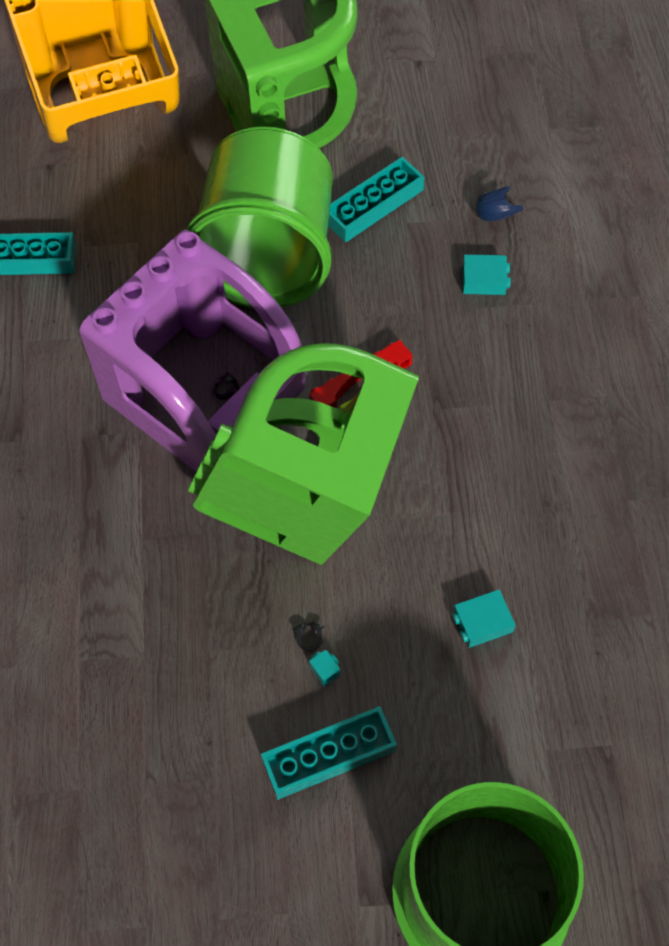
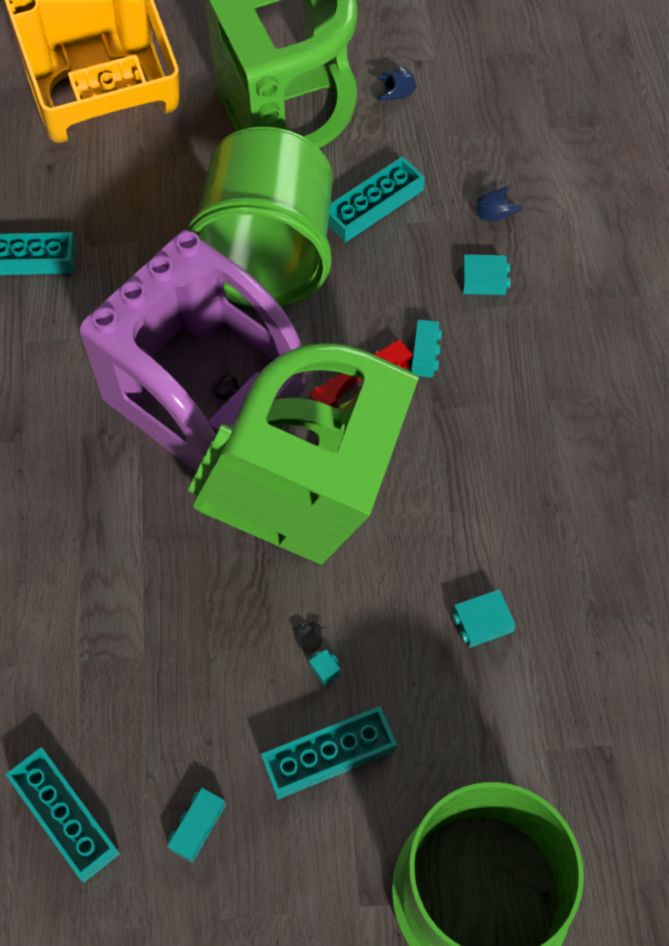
none -> teal brick [5,747,120,883]
none -> teal brick [167,788,226,863]
none -> dark blue hair [377,67,416,101]
none -> teal brick [412,320,442,378]

